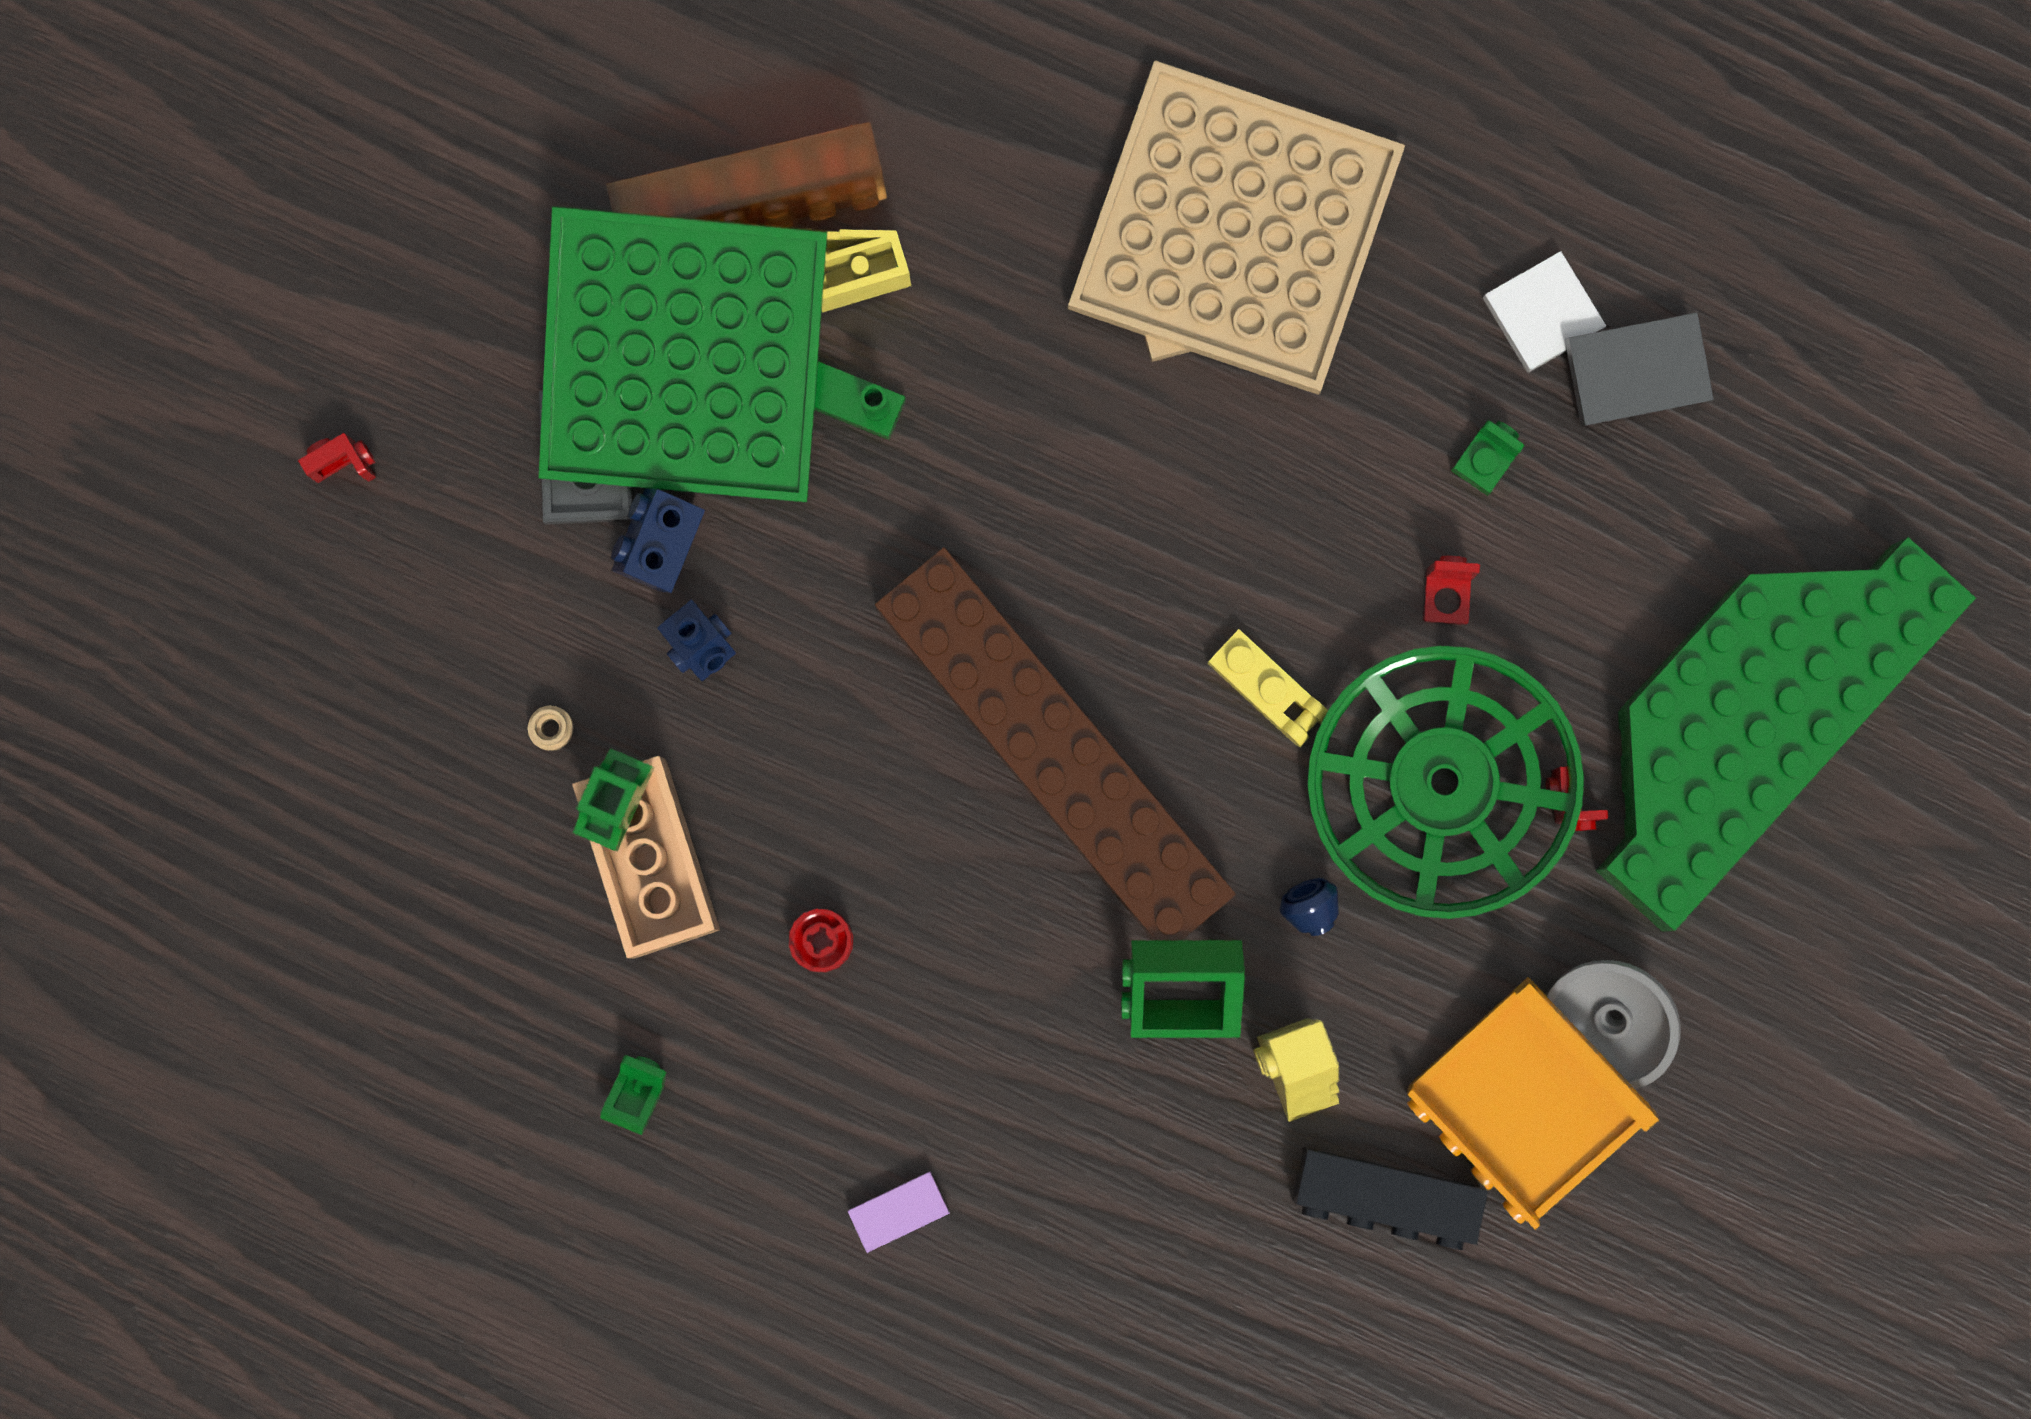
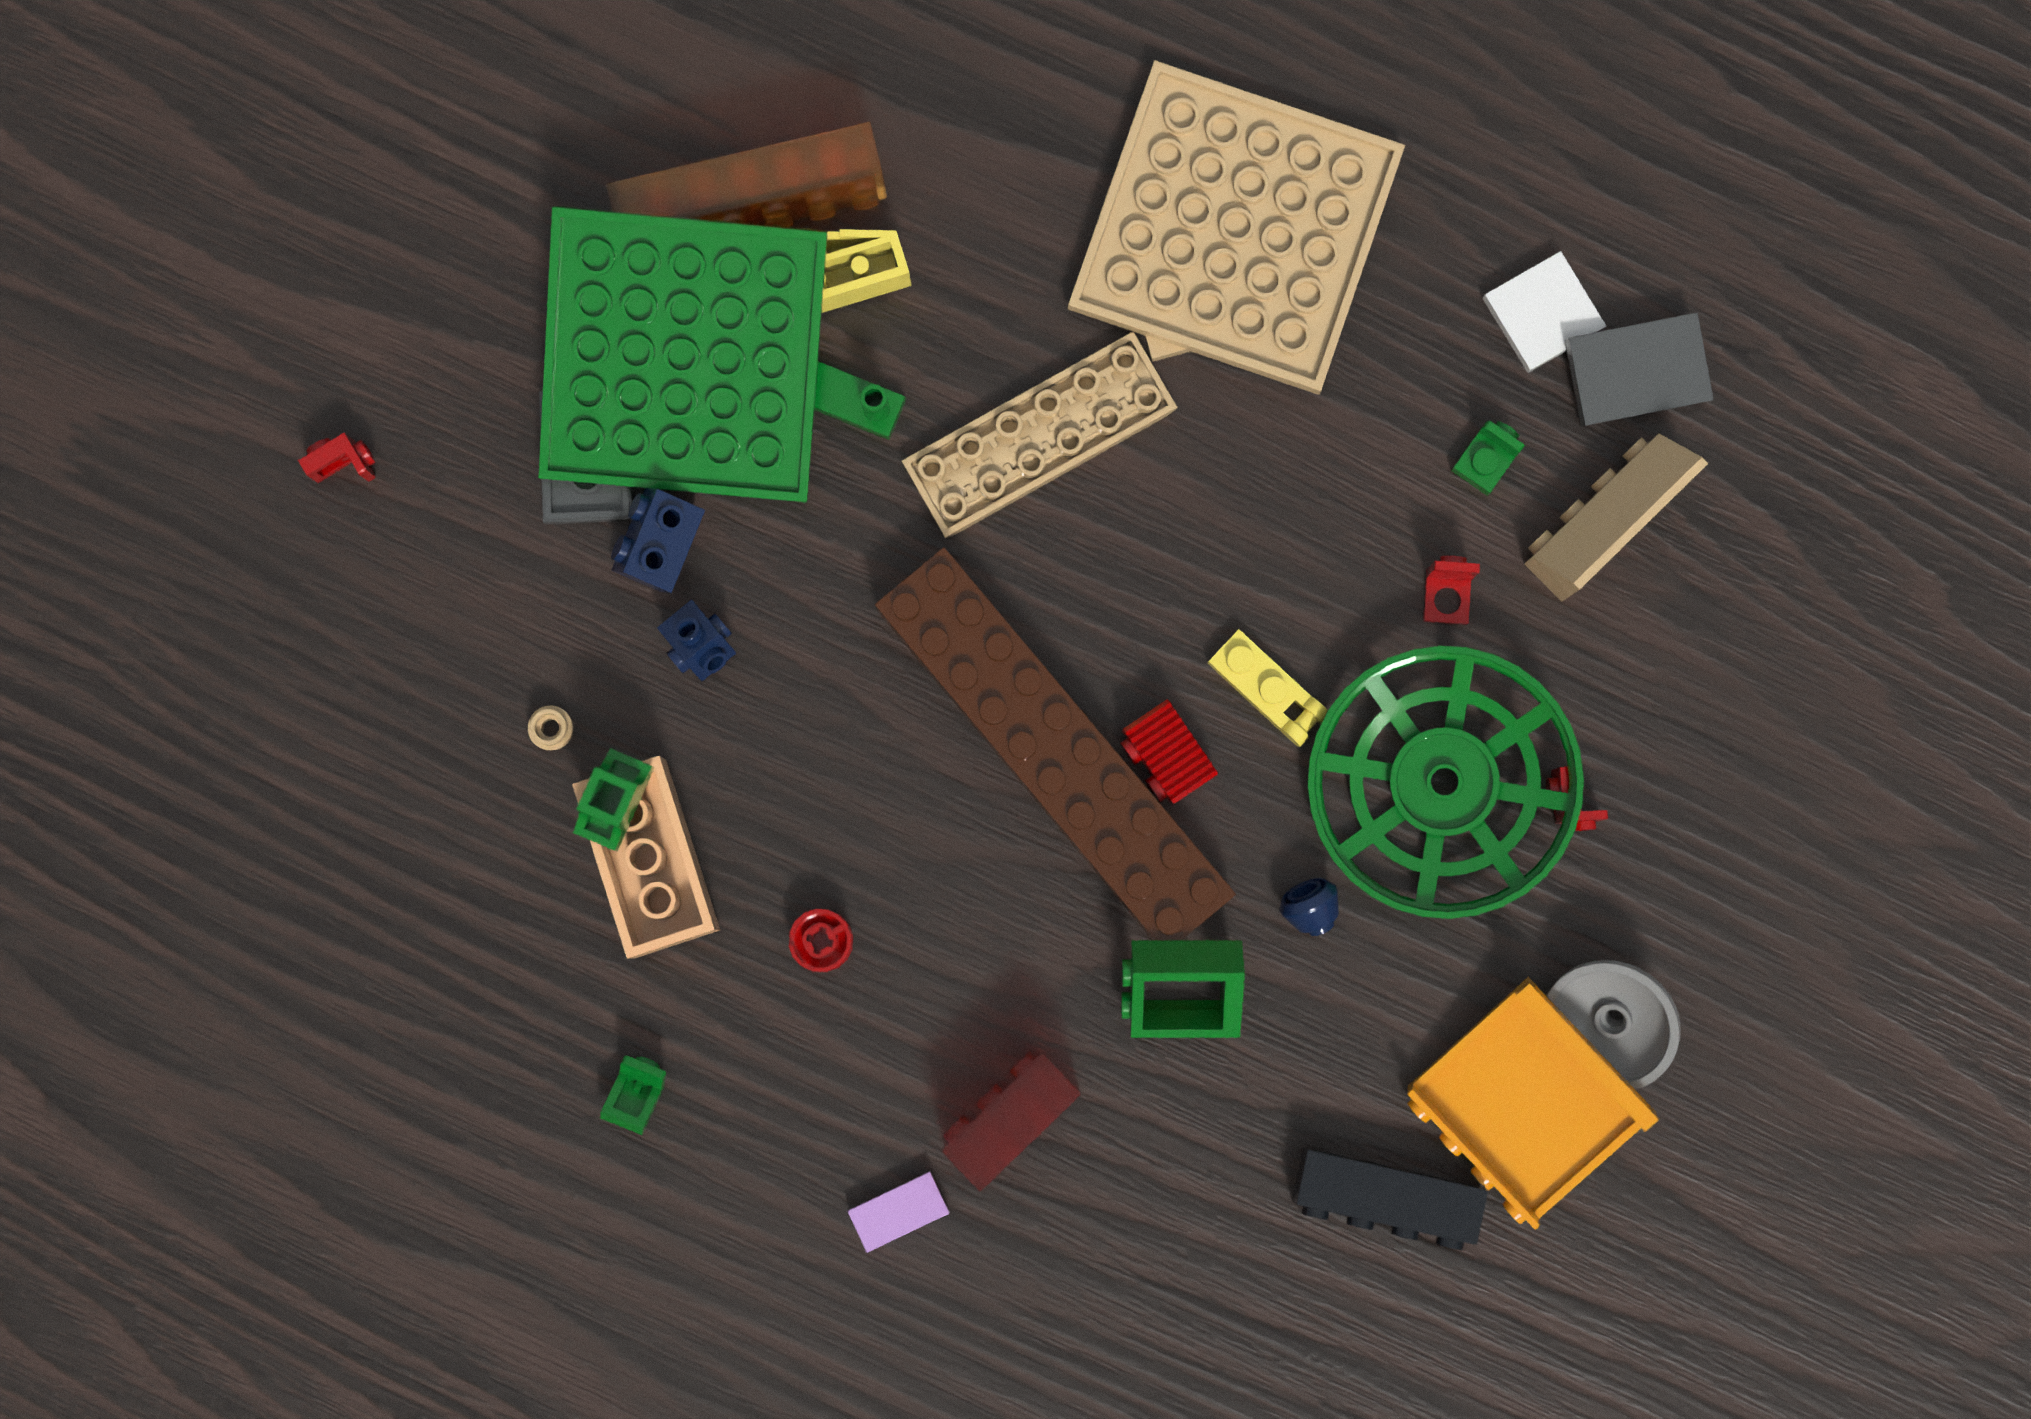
light yellow wedge [1253,1018,1339,1122] -> none
green brick [1595,537,1976,932] -> none
none -> tan plate [902,332,1177,539]
none -> clear red brick [942,1051,1081,1192]
none -> red brick [1120,699,1218,806]
none -> tan slope [1524,434,1708,602]

